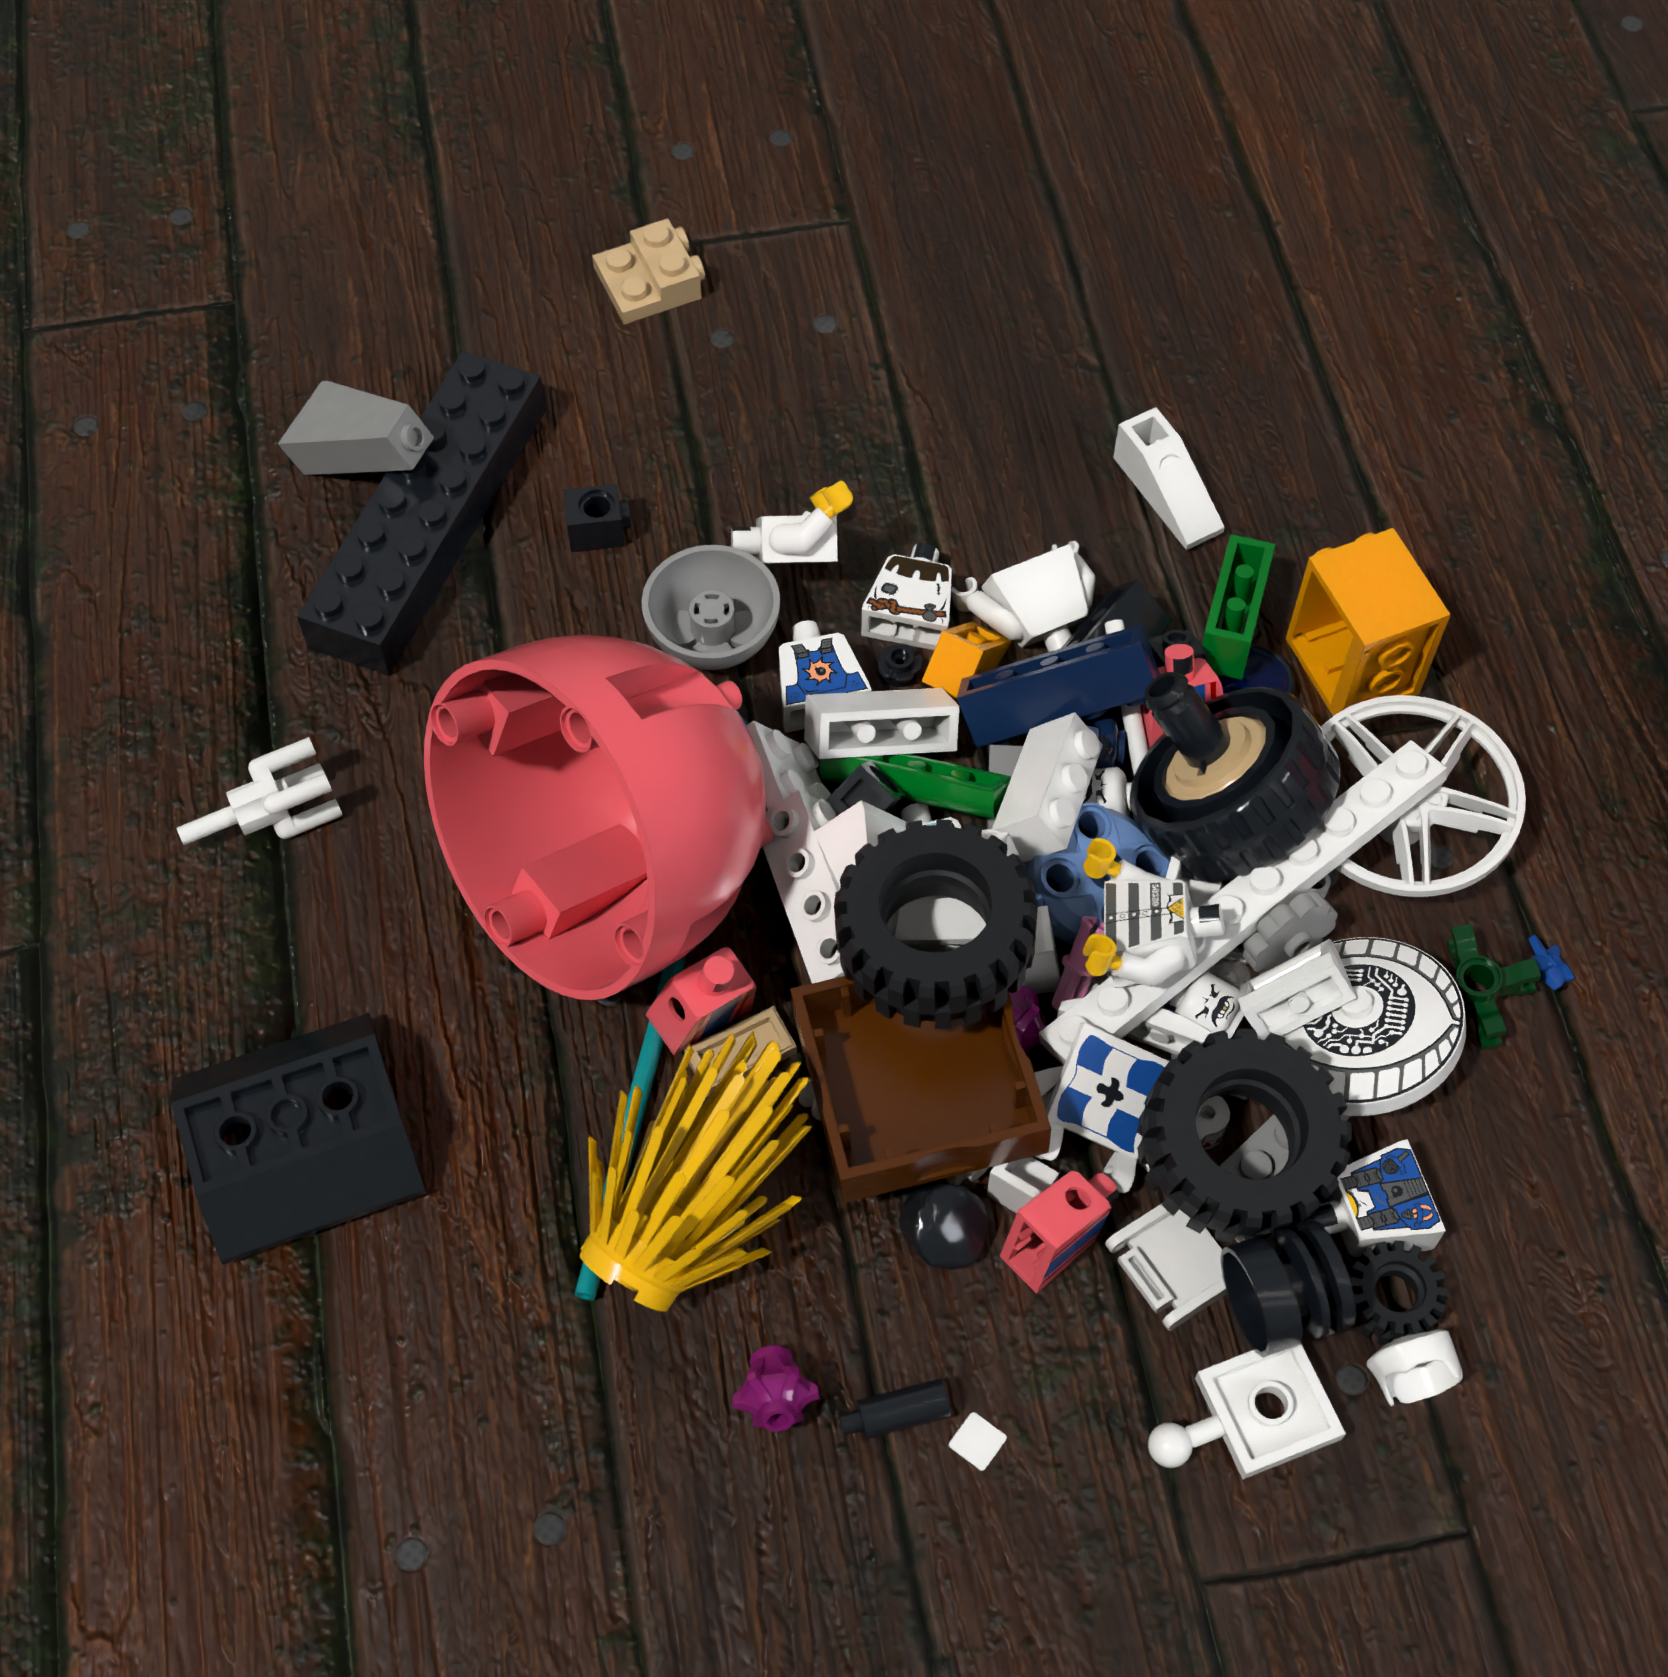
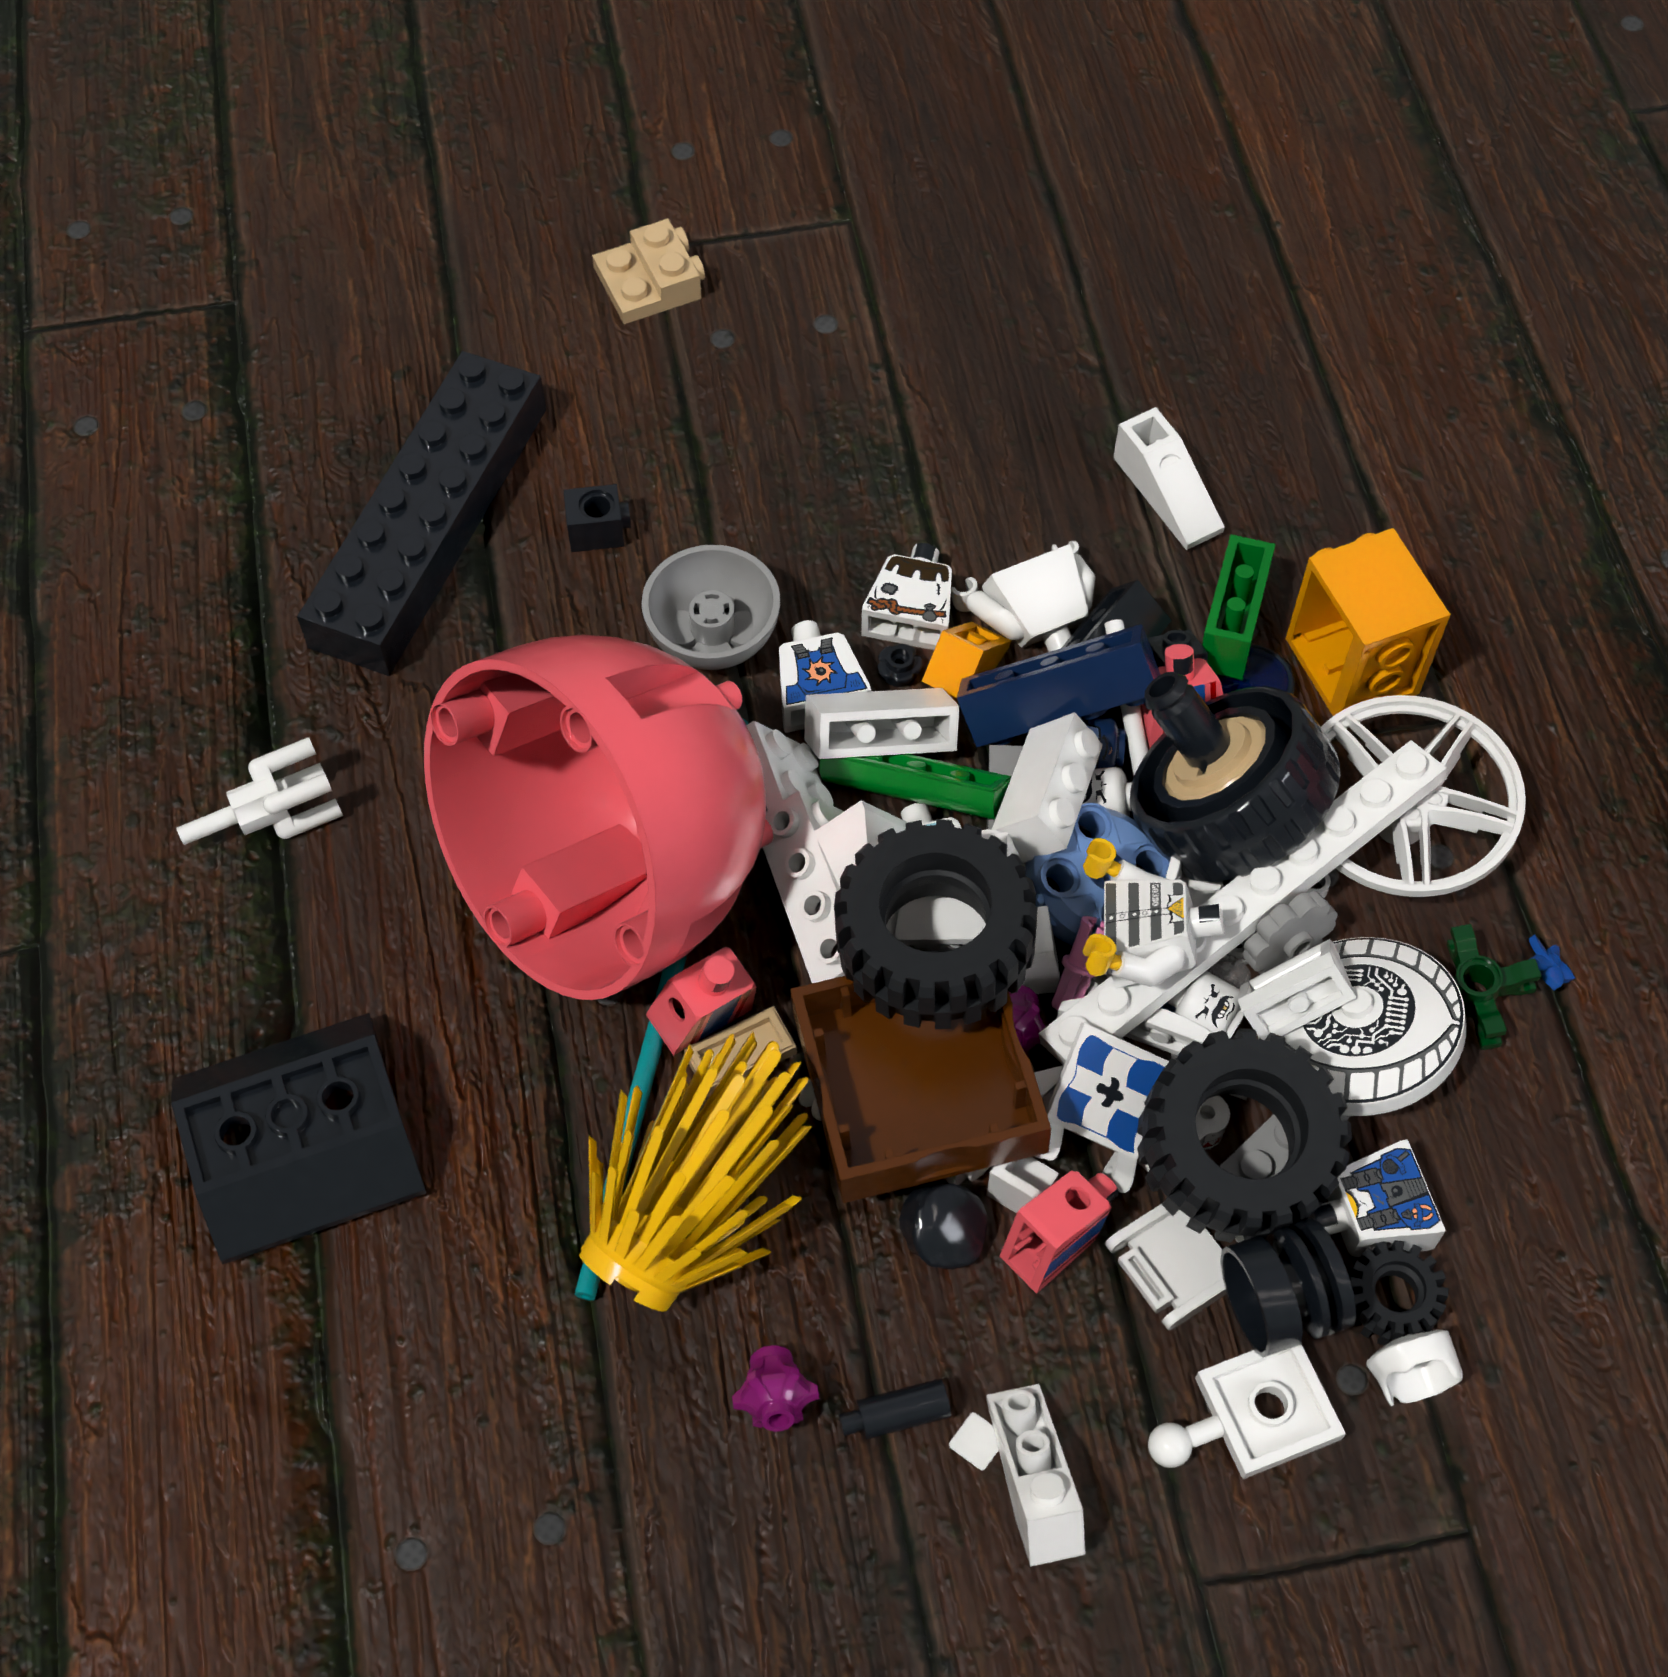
light grey slope [278,381,434,475] -> none
white torso [731,481,853,564] -> none
black brick [827,761,906,814] -> none
none -> white slope [986,1384,1085,1567]

